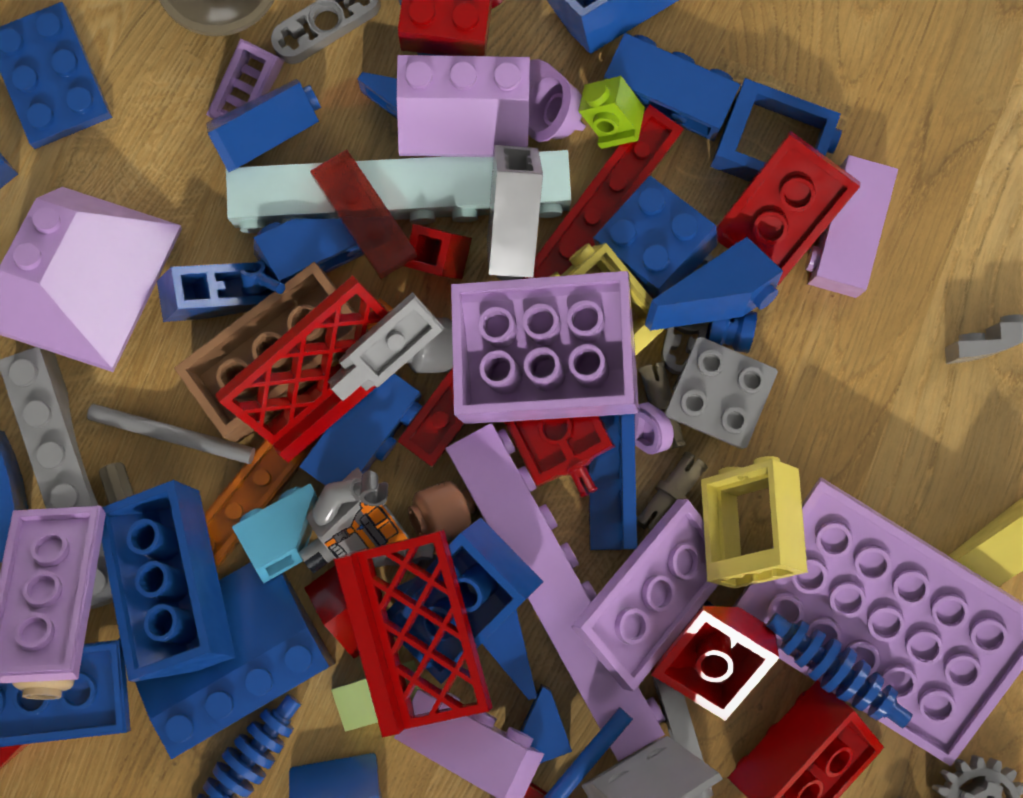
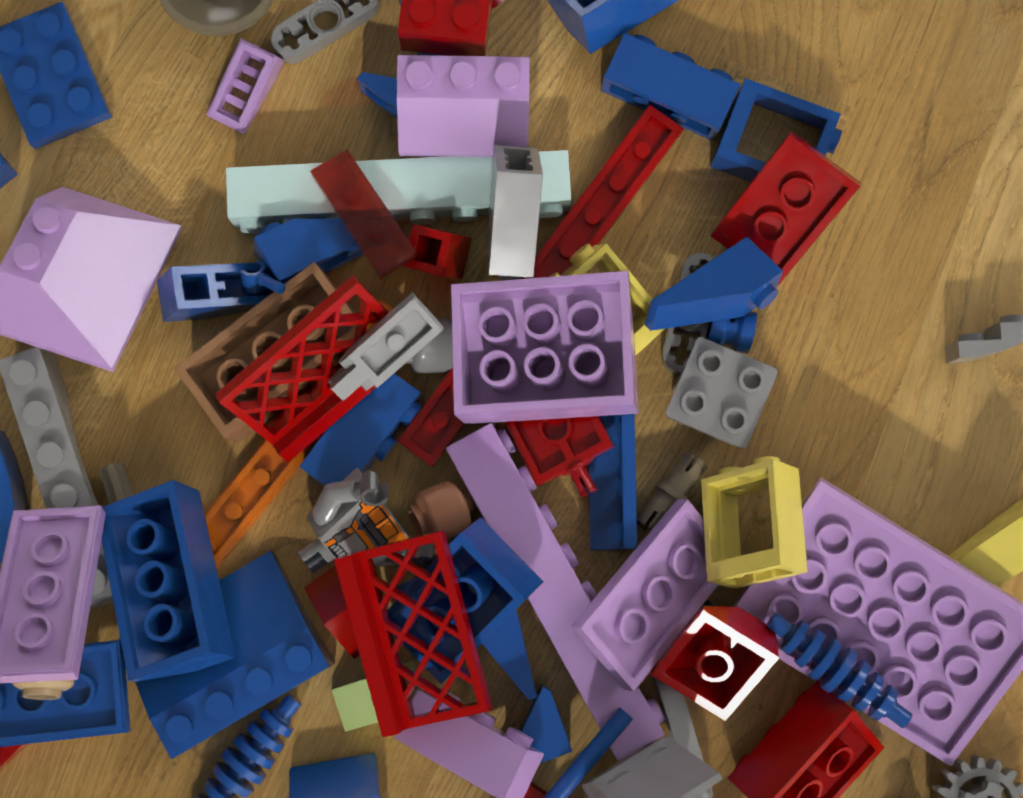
light grey bar [87,404,255,464] -> none
blue slope [206,79,321,173] -> none
medium azure slope [232,483,318,583] -> none
lavender piece [528,59,586,142] -> none
lime brick [578,76,645,149] -> none
blue brick [593,176,718,299] -> none
lavender tile [635,402,674,454] -> none
dark tan pin [638,362,686,450] -> none
lavender brick [805,155,898,298] -> none

